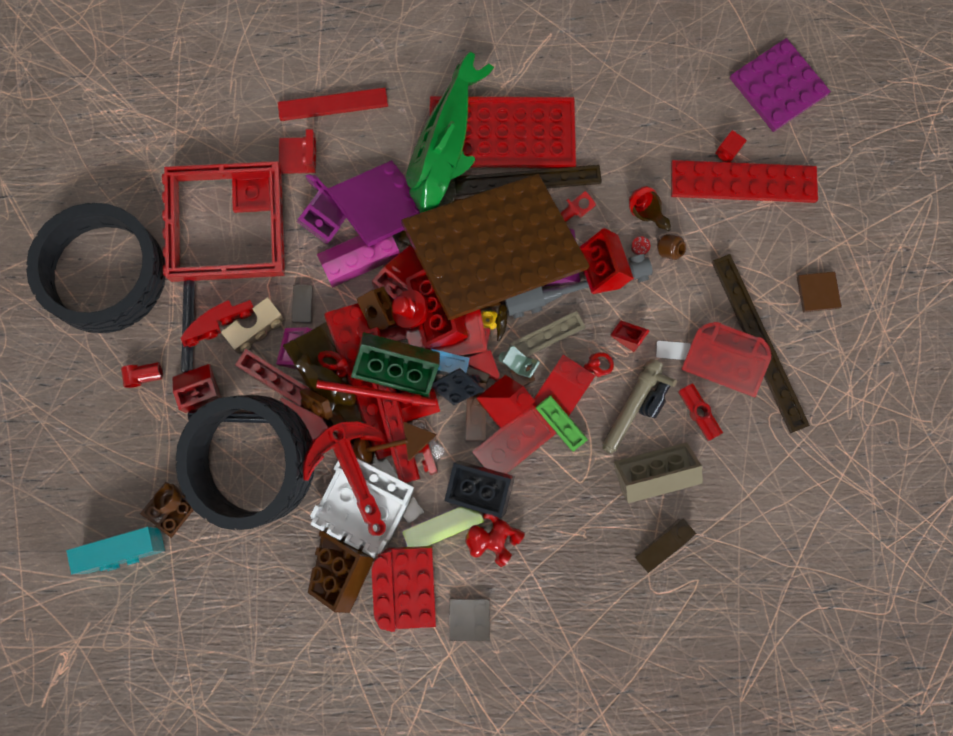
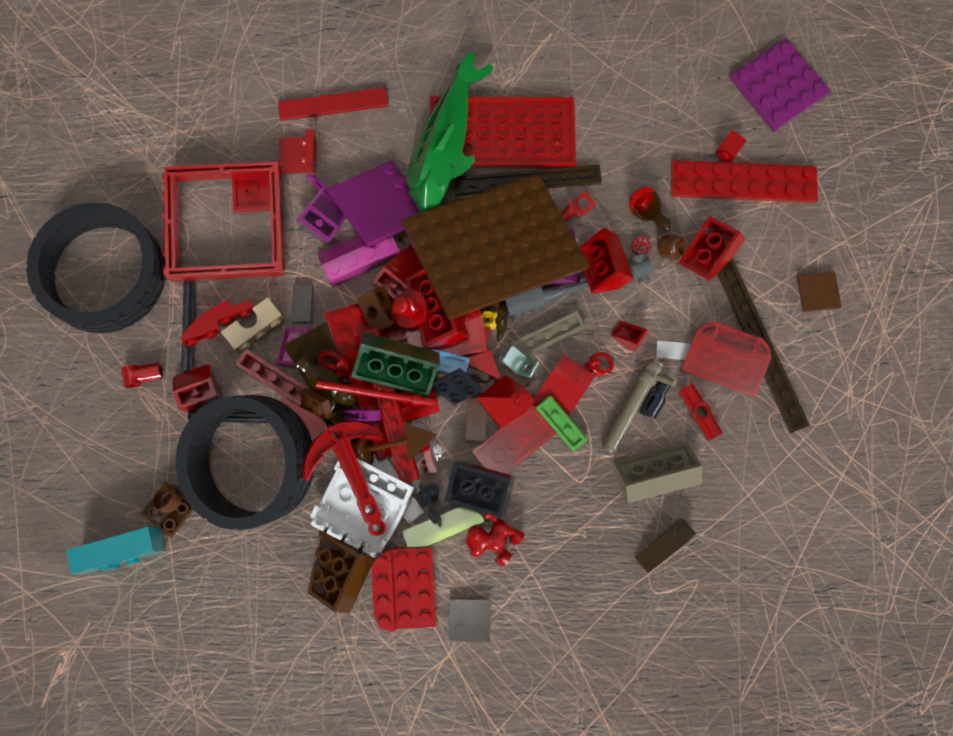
none -> magenta piece [343,409,381,421]
none -> black hinge [418,483,441,528]
none -> red slope [678,216,745,281]

